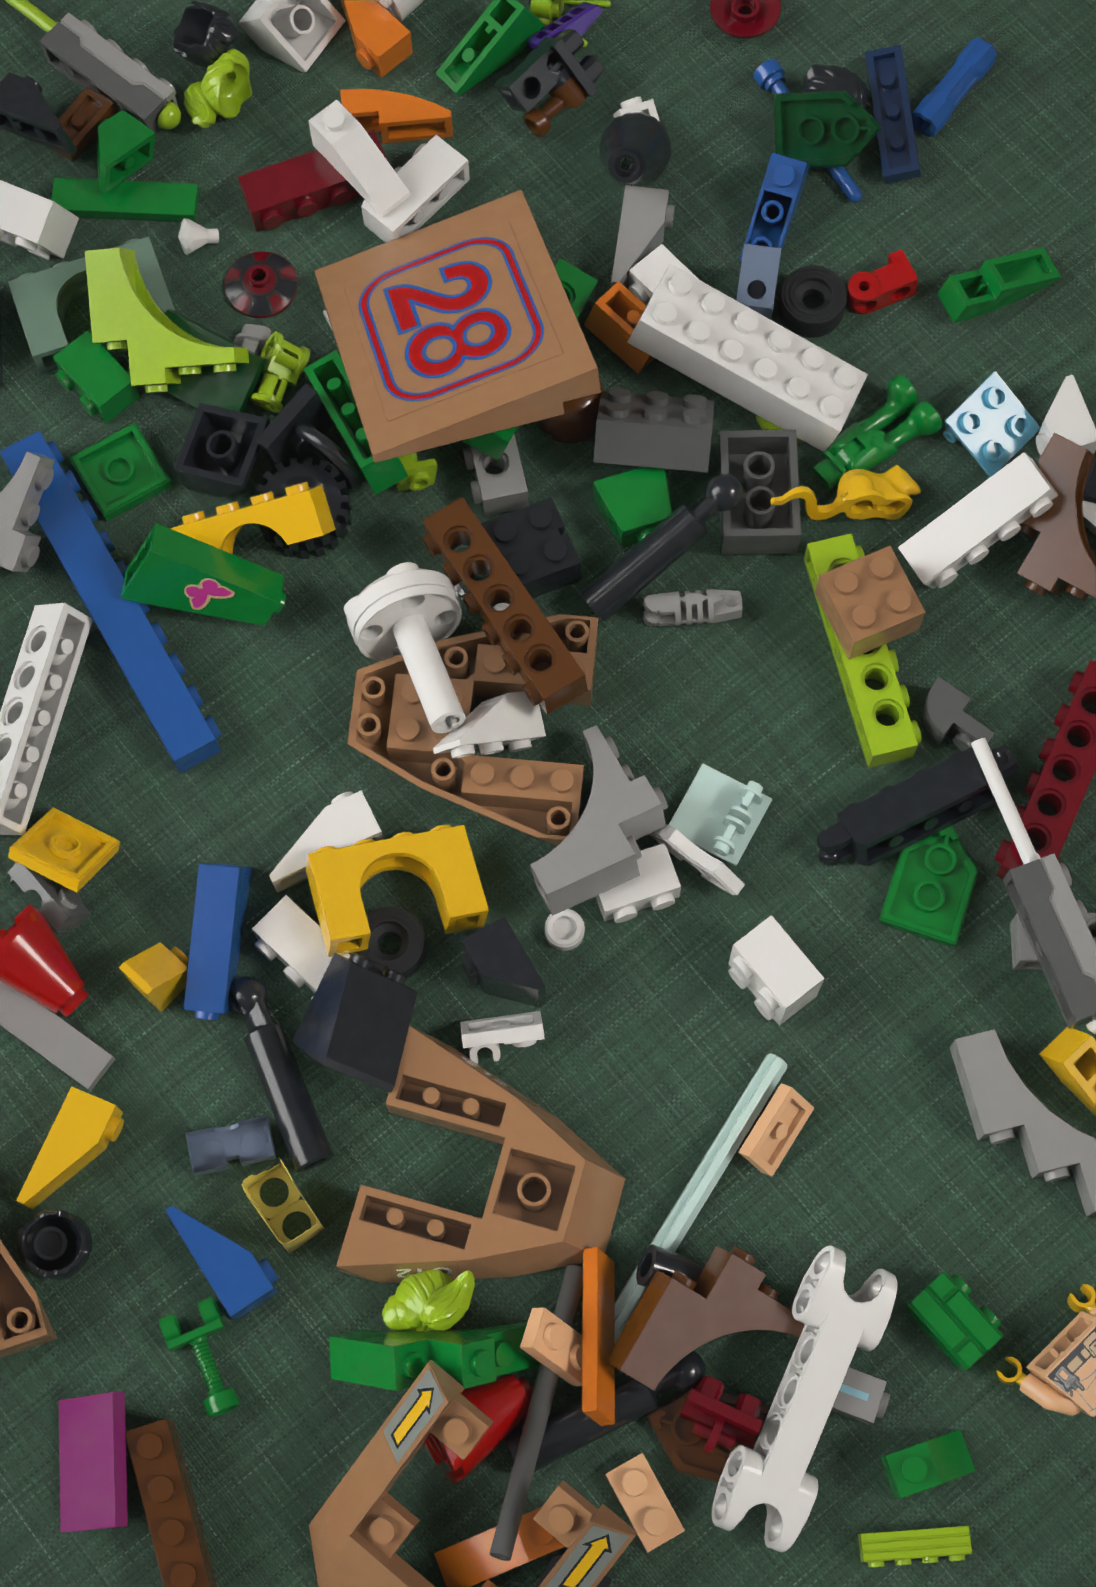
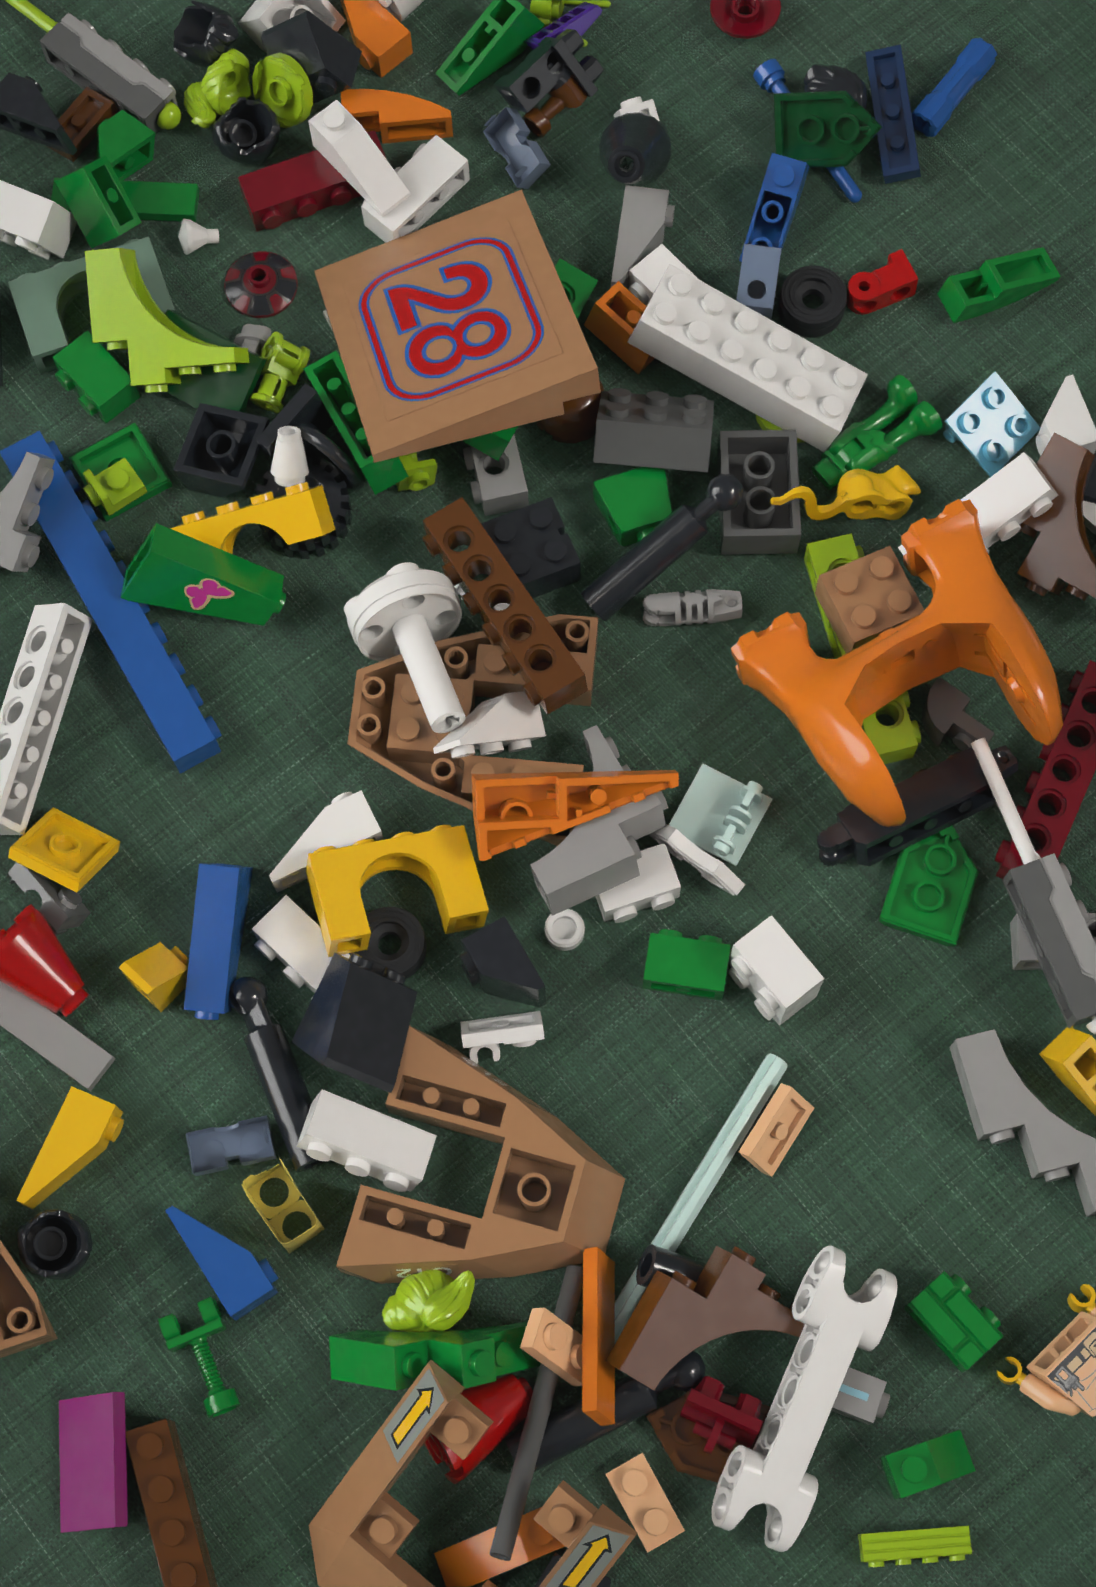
none -> green brick [55,155,142,249]
none -> lime bracket [83,458,147,516]
none -> black hair [212,97,281,165]
none -> lime tile [252,53,313,128]
none -> black slope [261,11,362,104]
none -> white cone [270,426,309,487]
none -> white brick [296,1089,437,1192]
none -> orange wedge [472,770,679,861]
none -> sand blue piece [483,107,551,189]
none -> green brick [642,929,731,1001]
none -> orange animal [731,499,1063,827]

